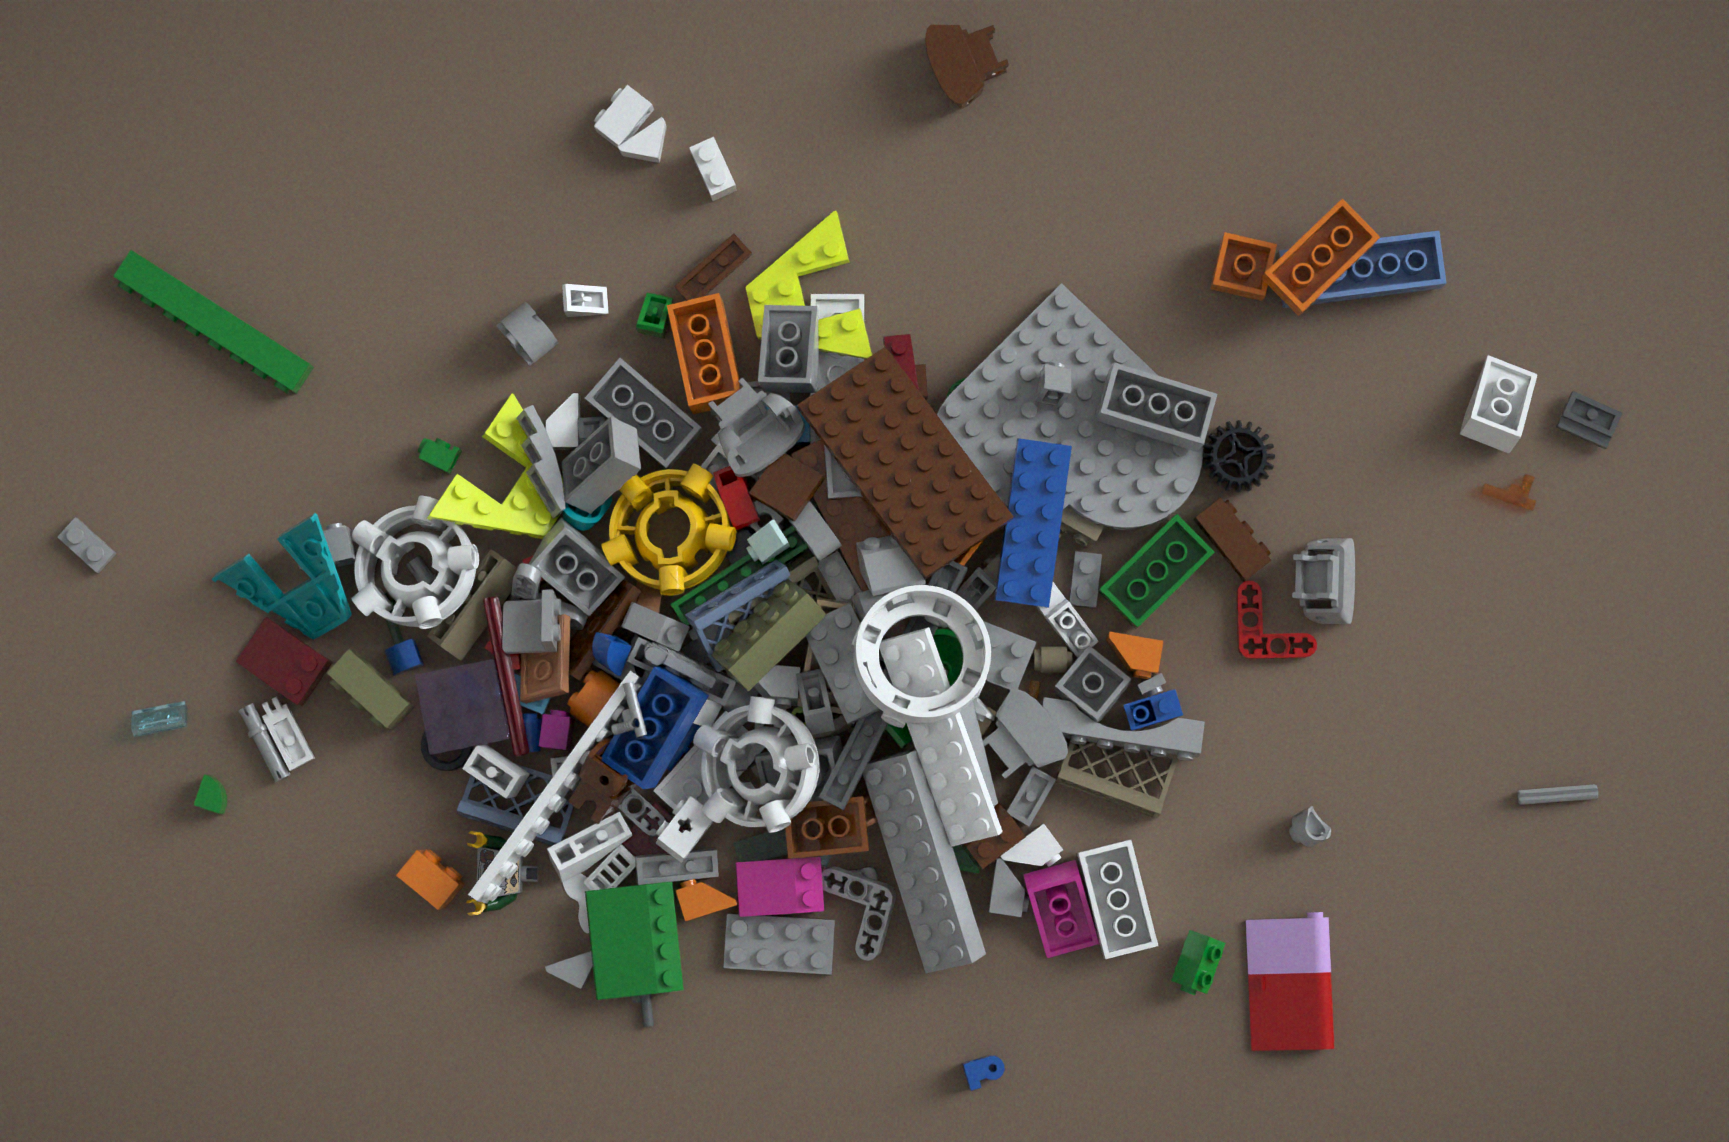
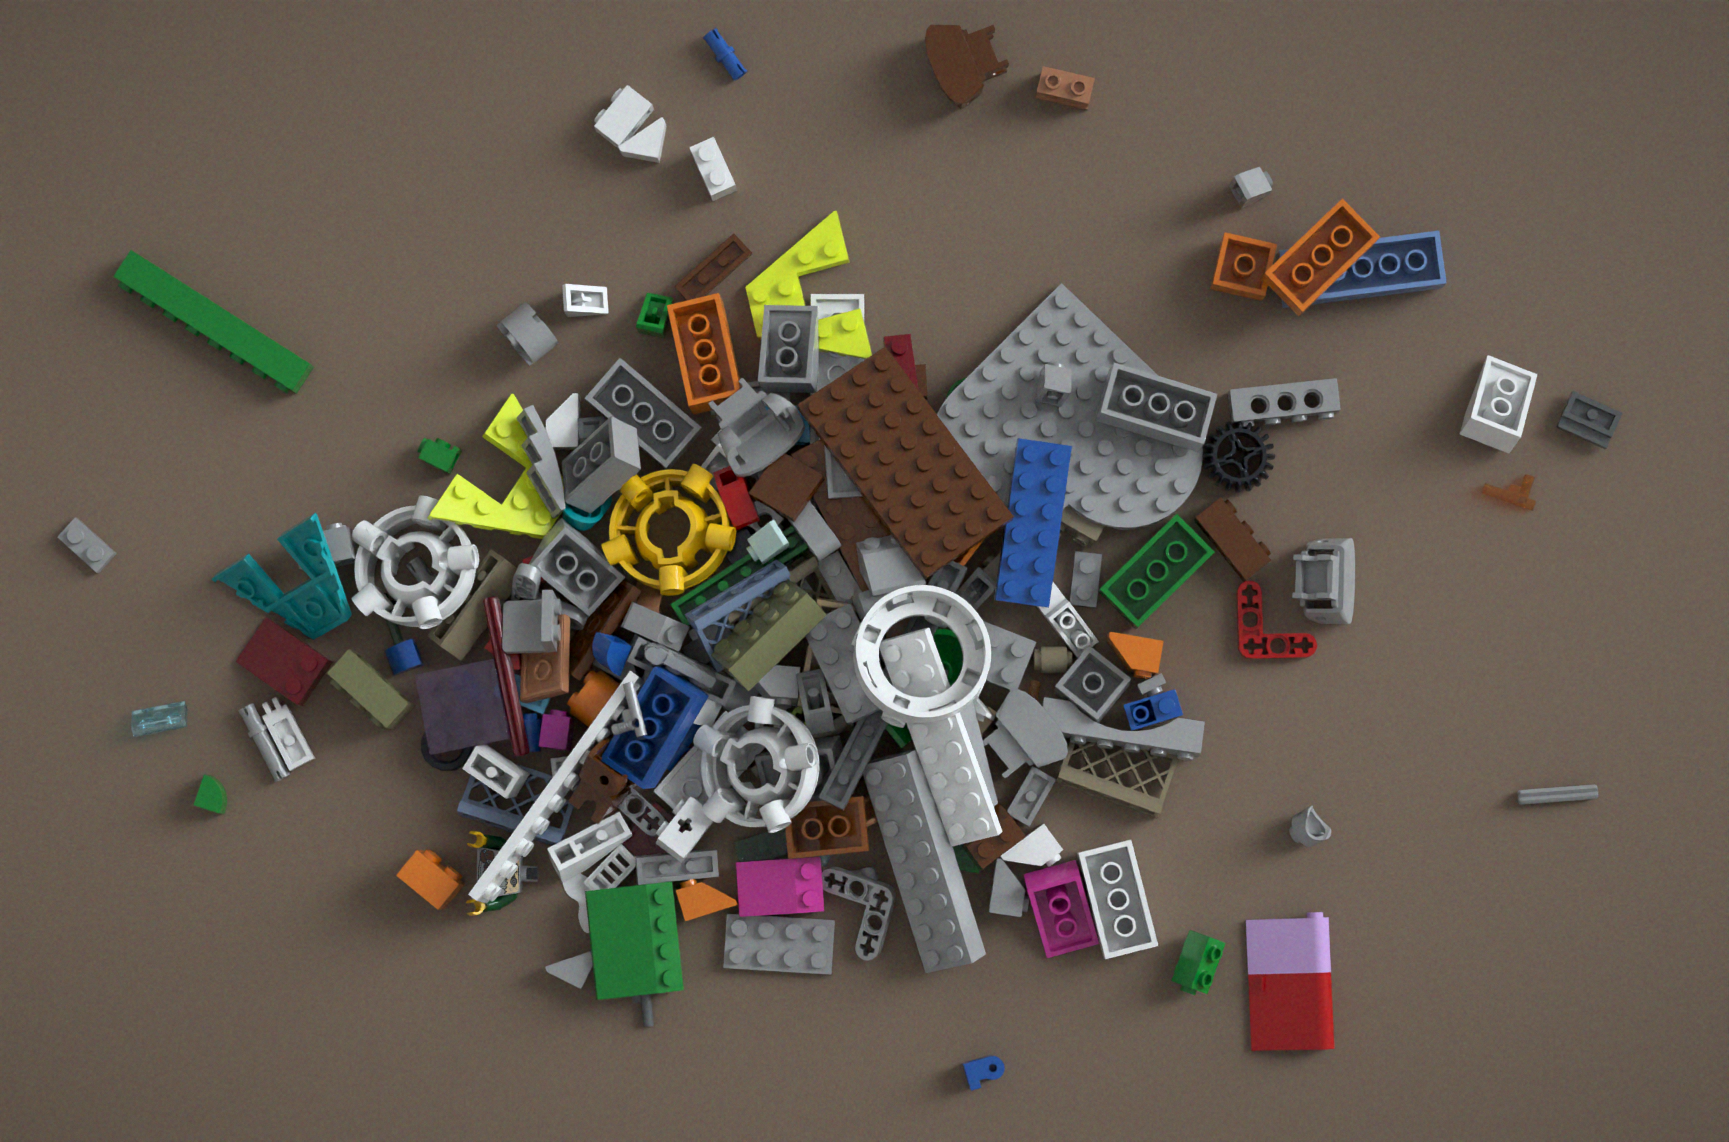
none -> blue pin [703,28,748,81]
none -> nougat hinge [1035,66,1095,110]
none -> light grey brick [1227,378,1341,428]
none -> light grey slope [1229,167,1273,210]

